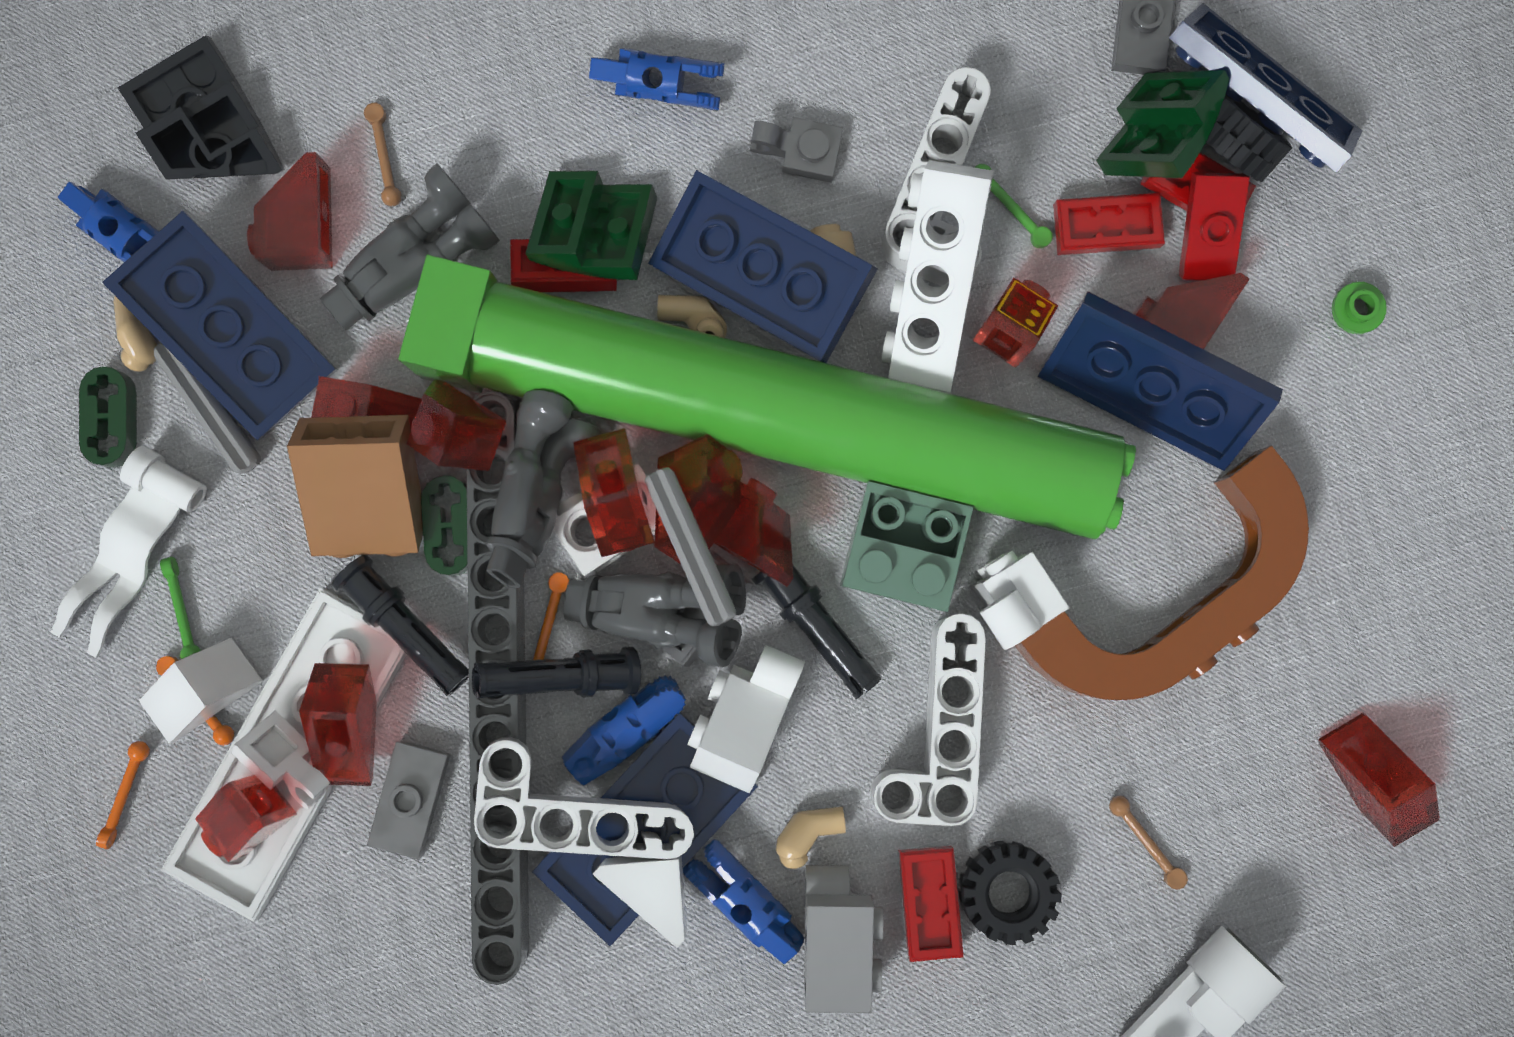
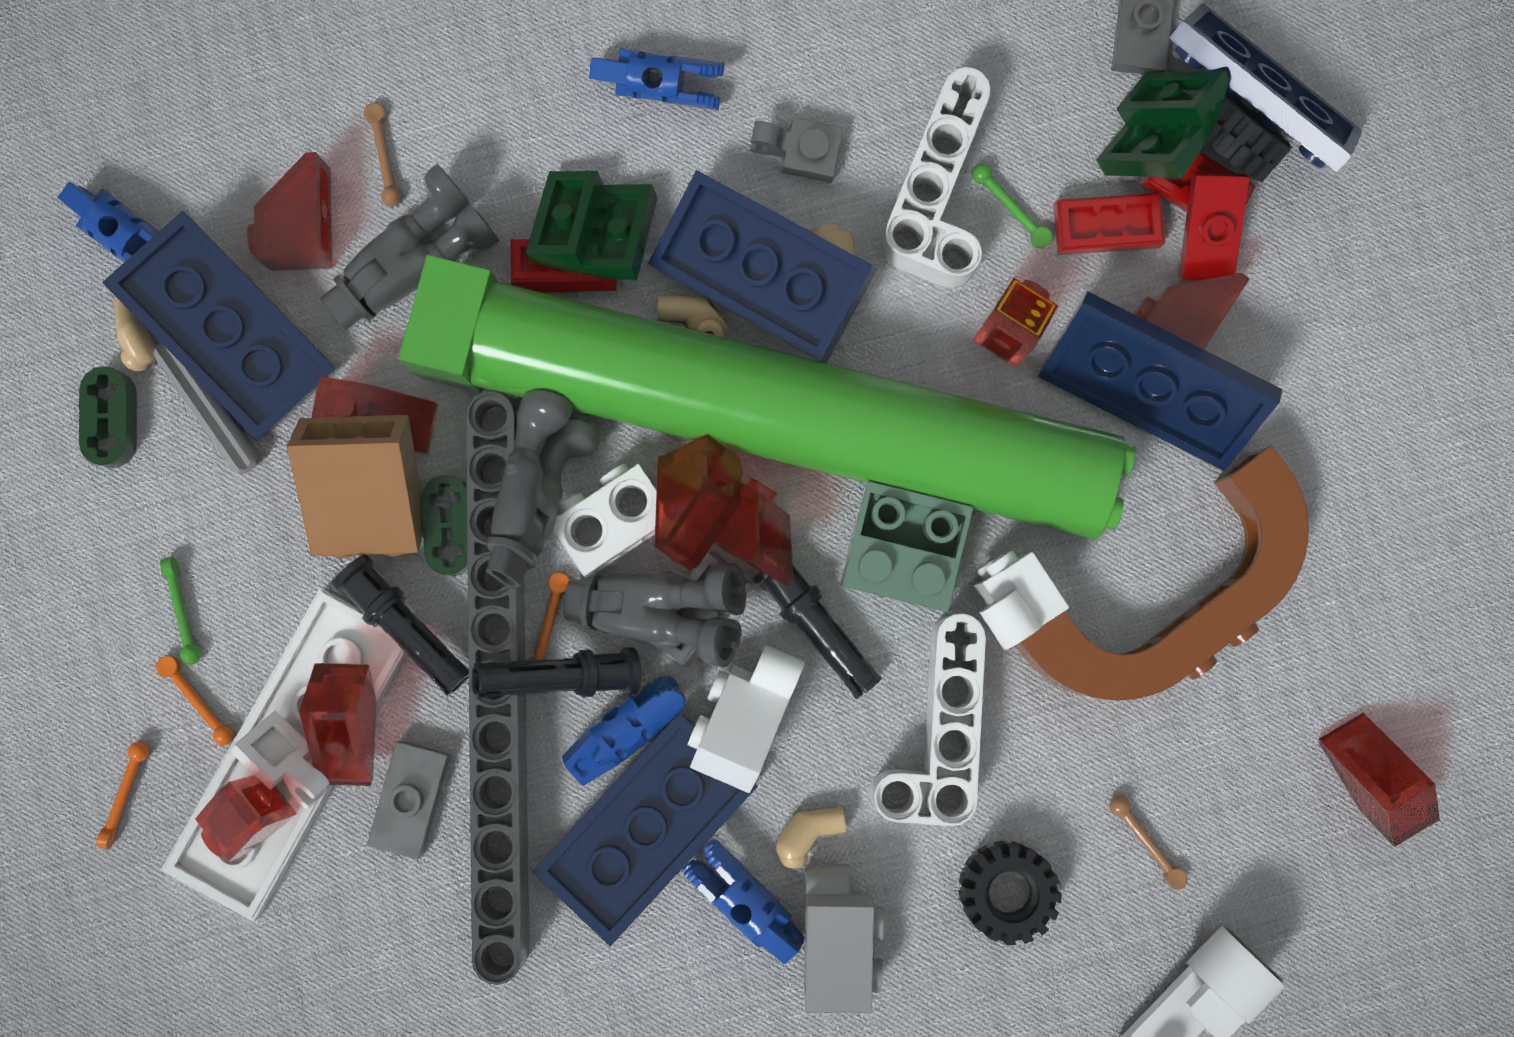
white flag [51,446,207,658] -> none
black slope [117,35,285,180] -> none
white slope [139,638,263,744] -> none
clear red slope [407,379,507,471] -> none
white beam [474,737,694,859] -> none
clear red slope [573,428,655,557] -> none
white slope [593,855,687,948] -> none
light grey axle [645,467,736,626] -> none
white brick [881,160,994,393] -> none
red plate [898,846,964,962] -> none
bright green plate [1332,282,1387,334] -> none

